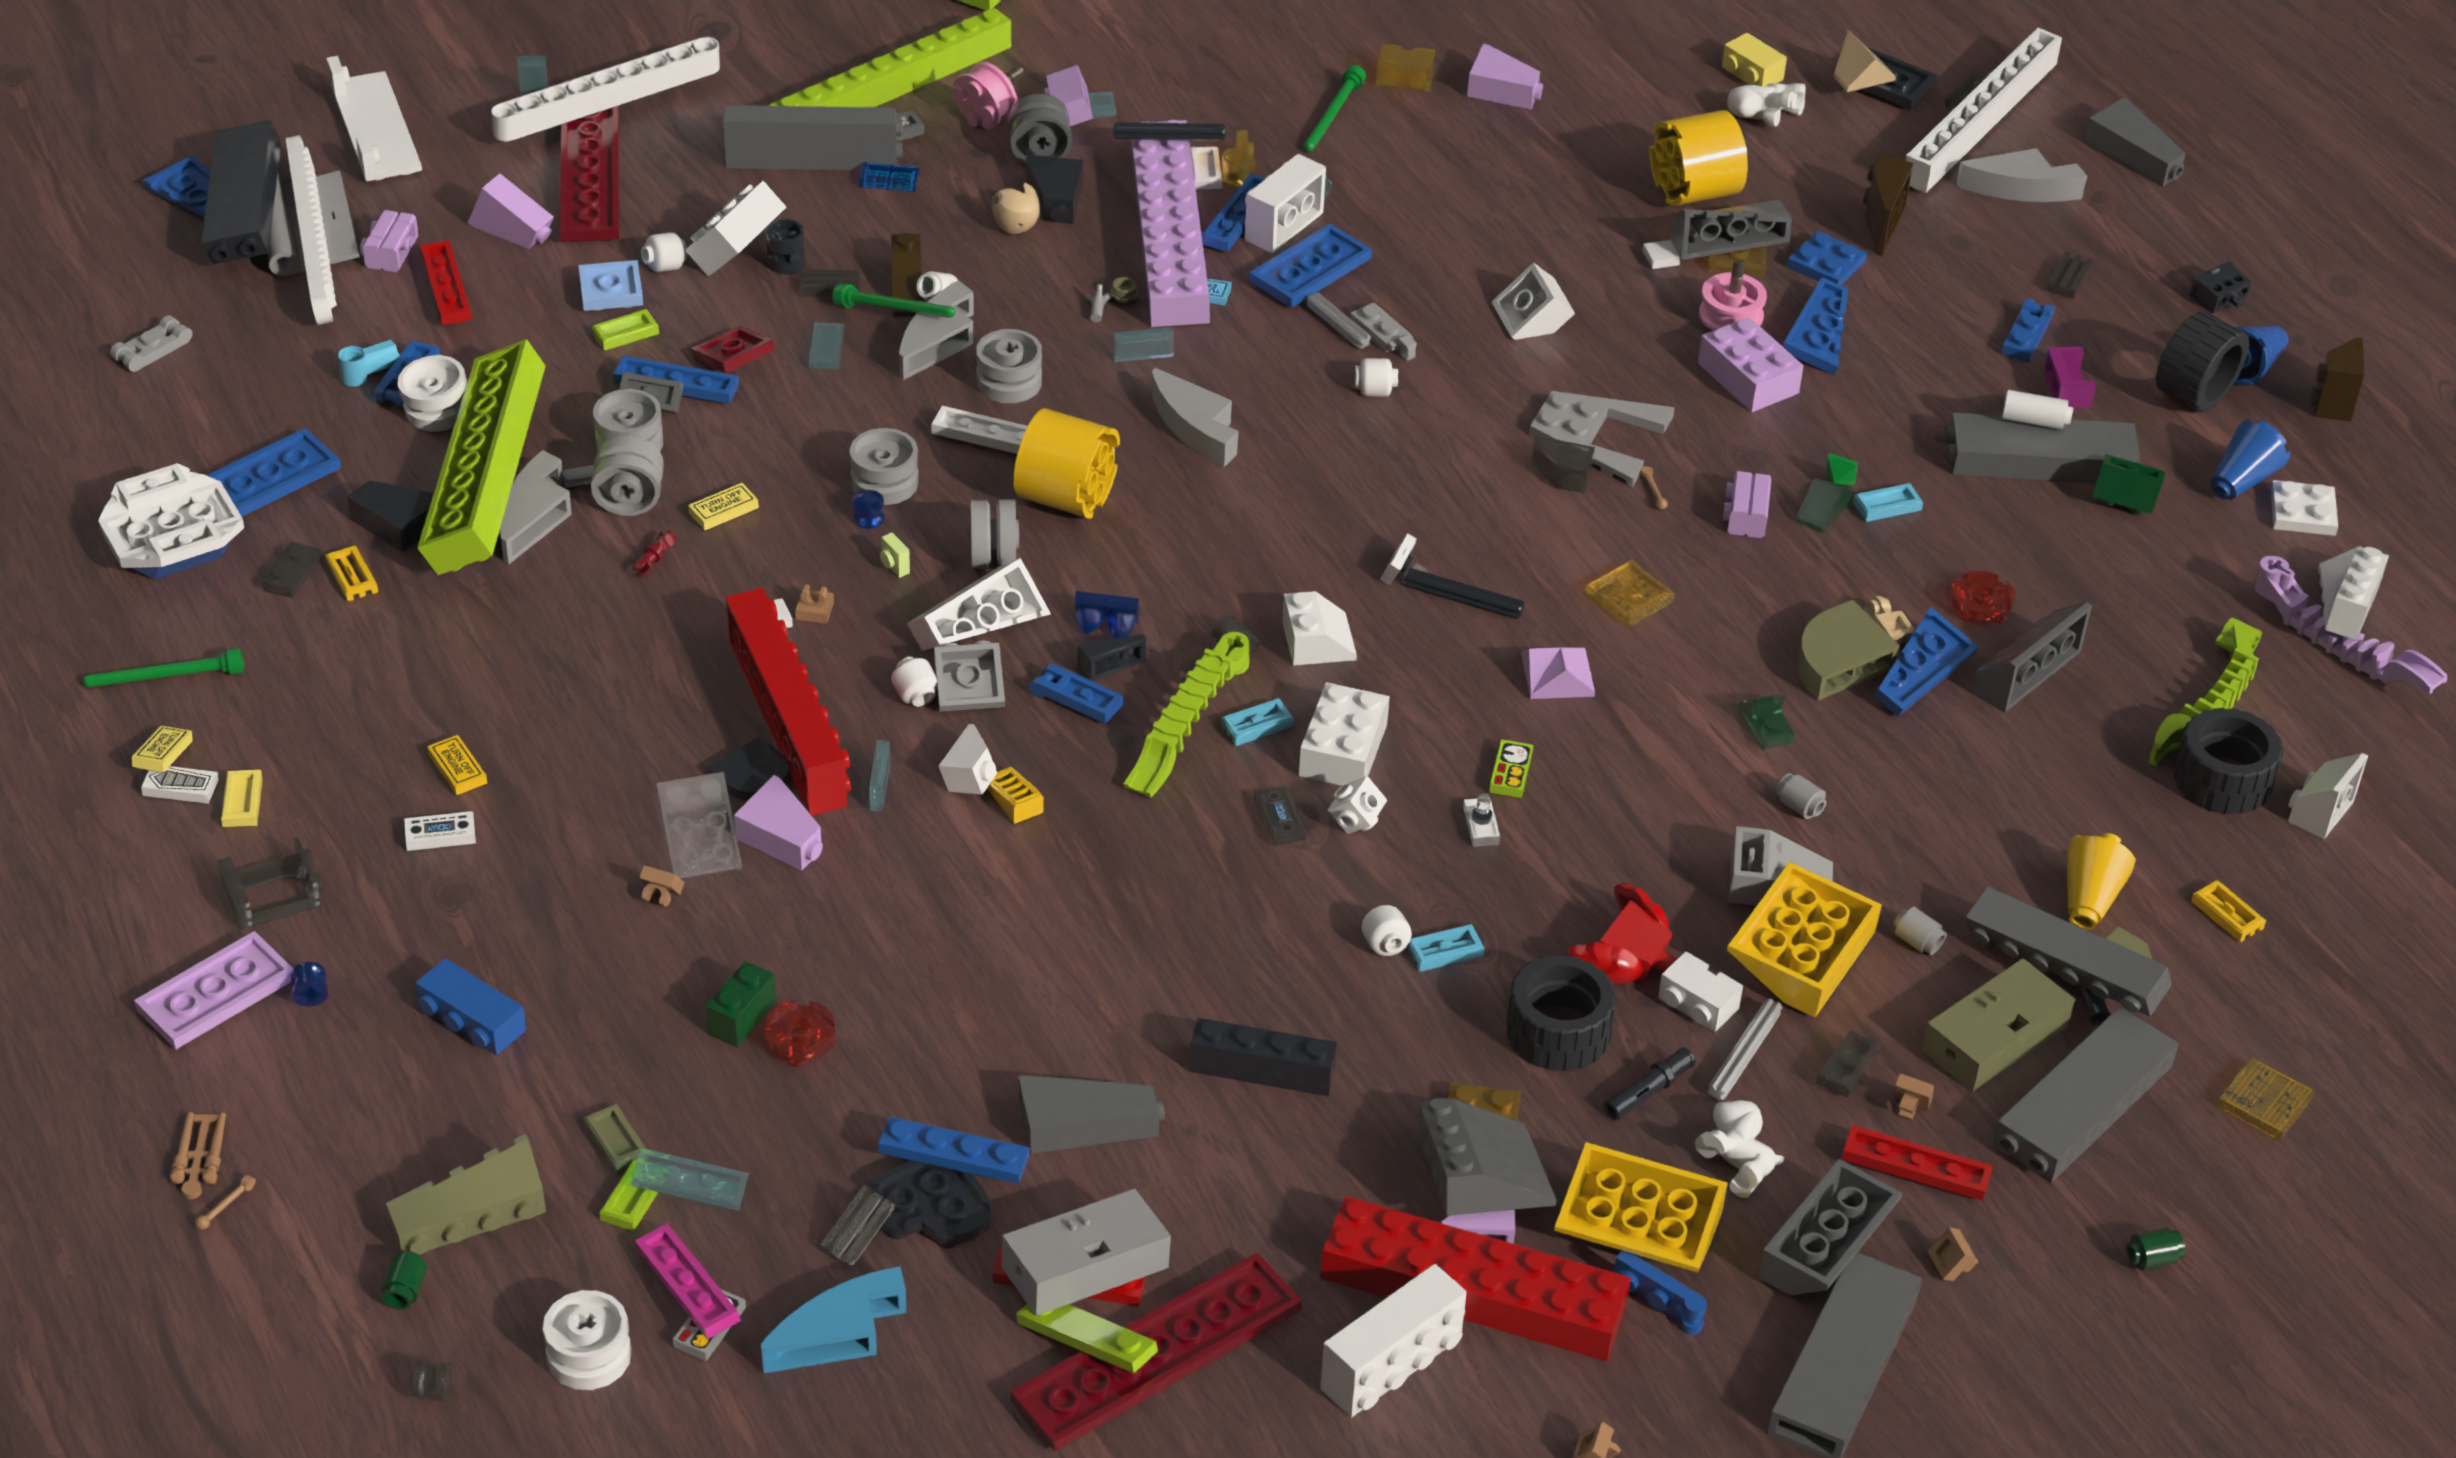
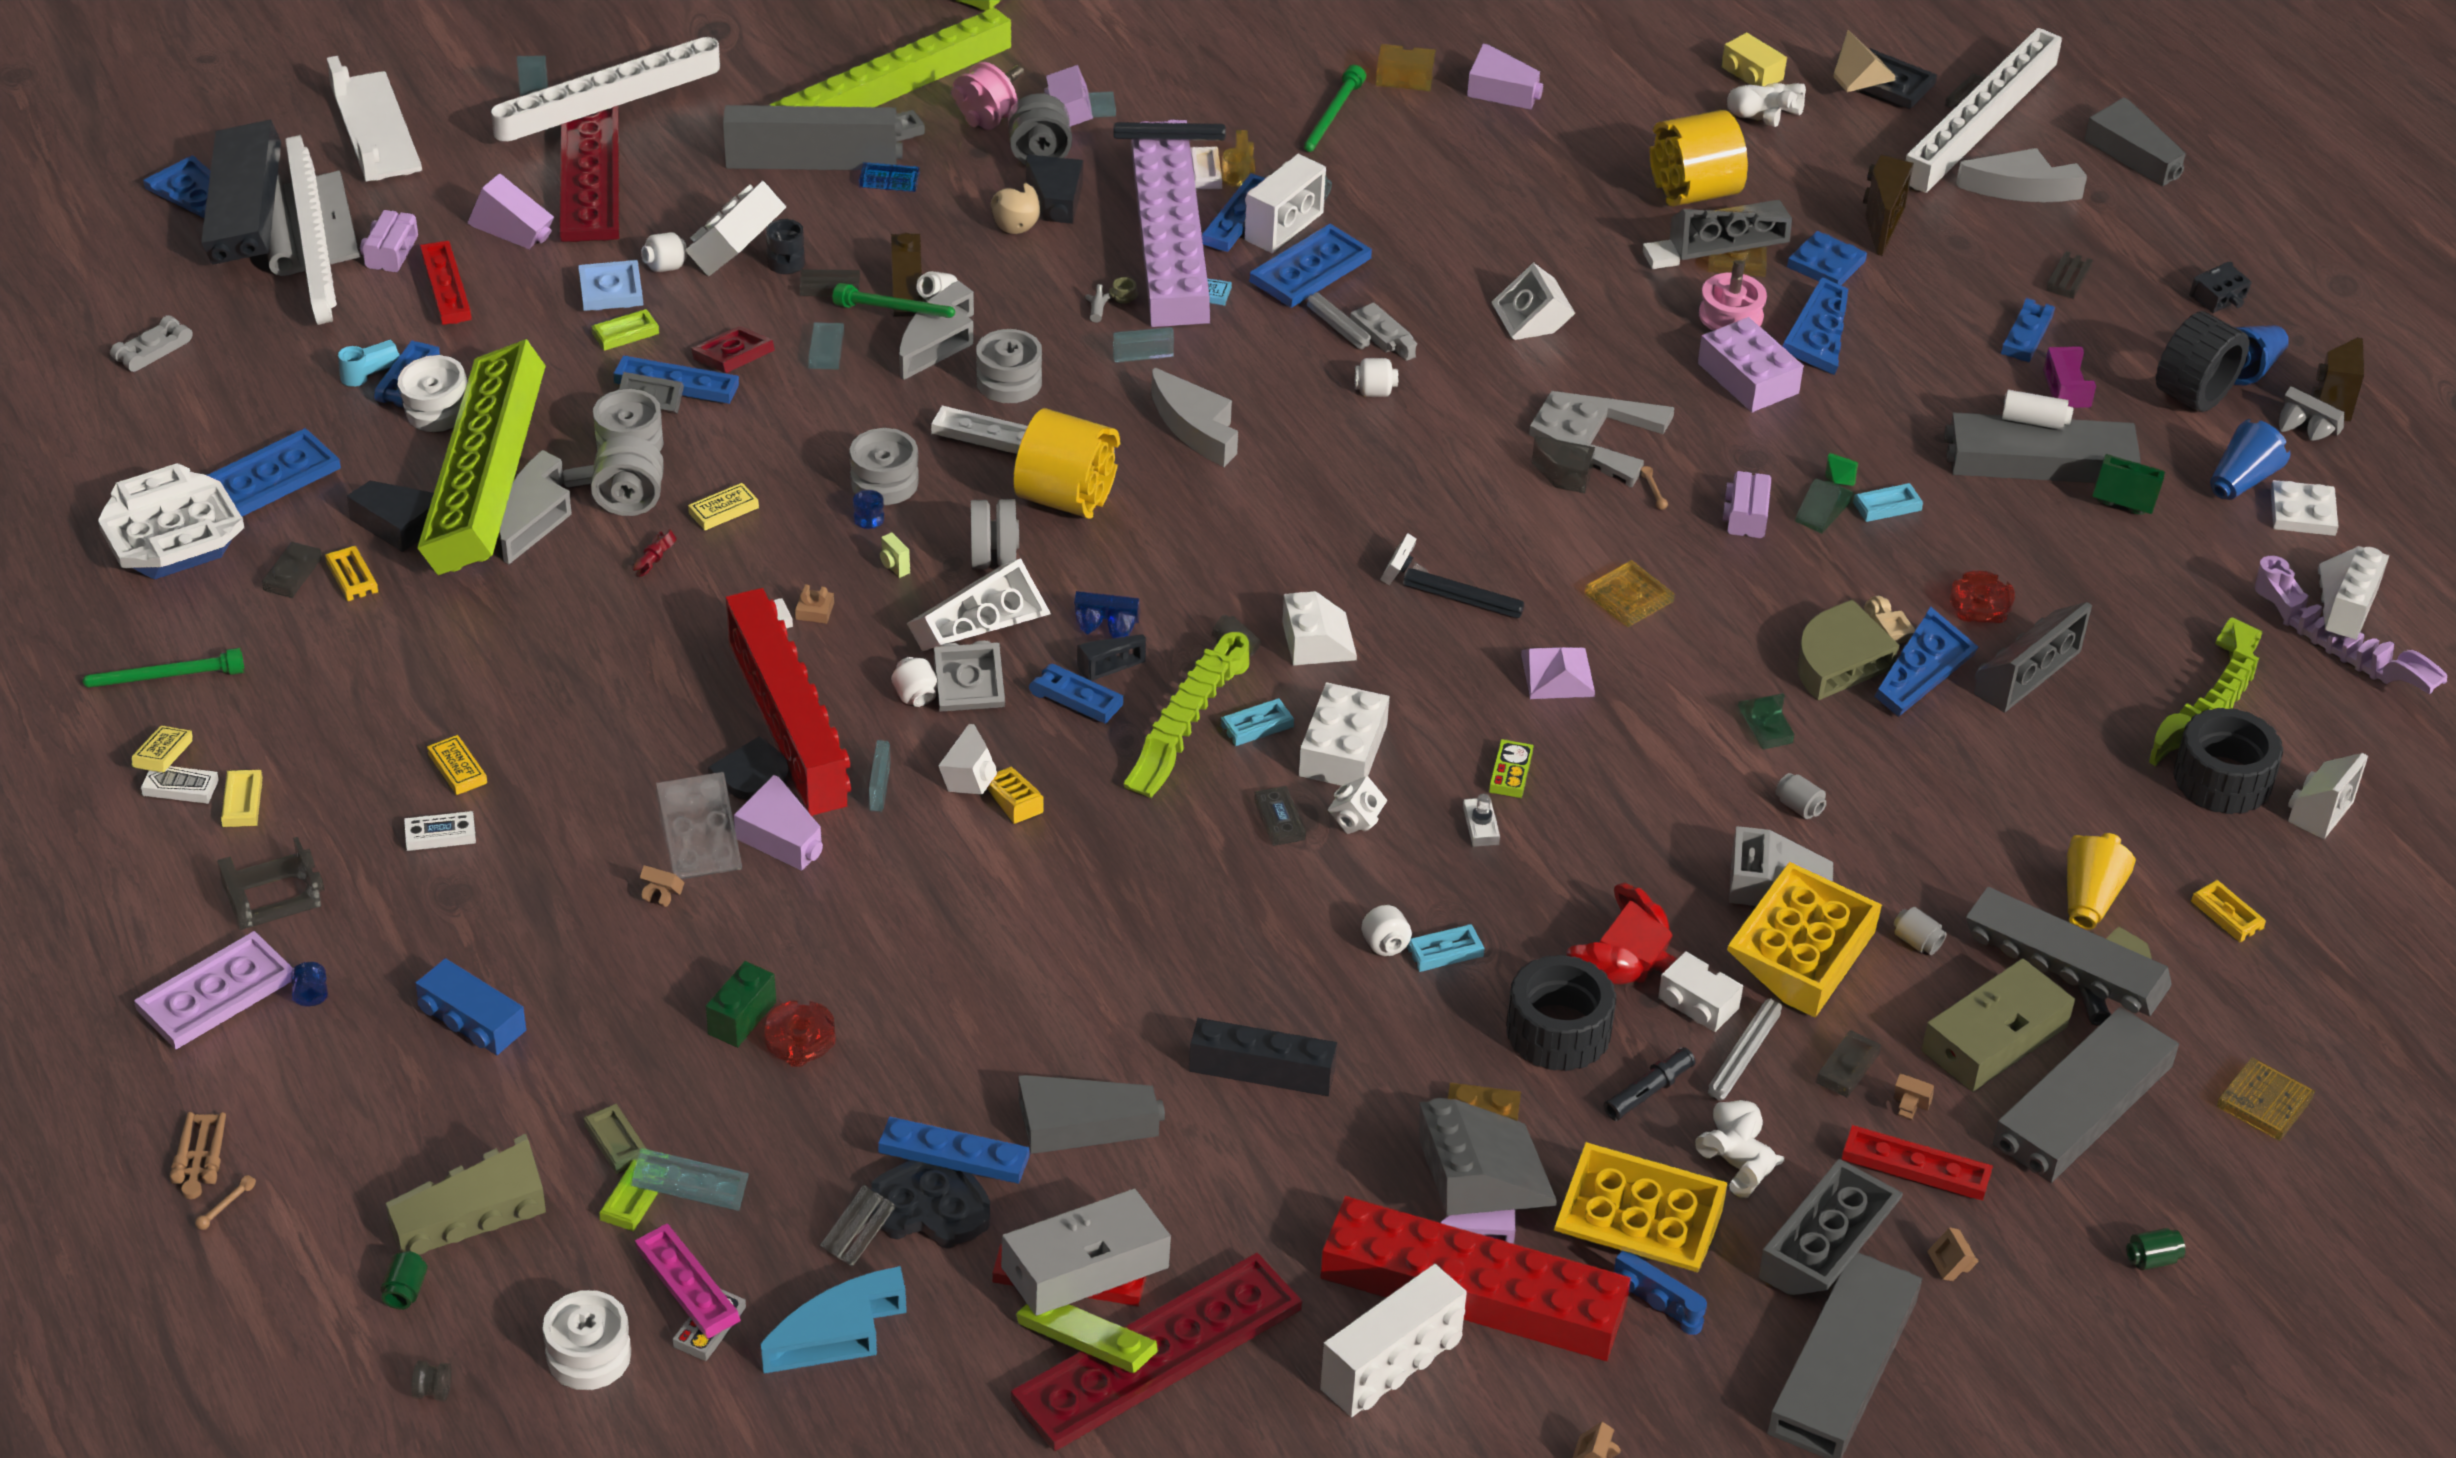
none -> light grey tile [2279,386,2344,441]

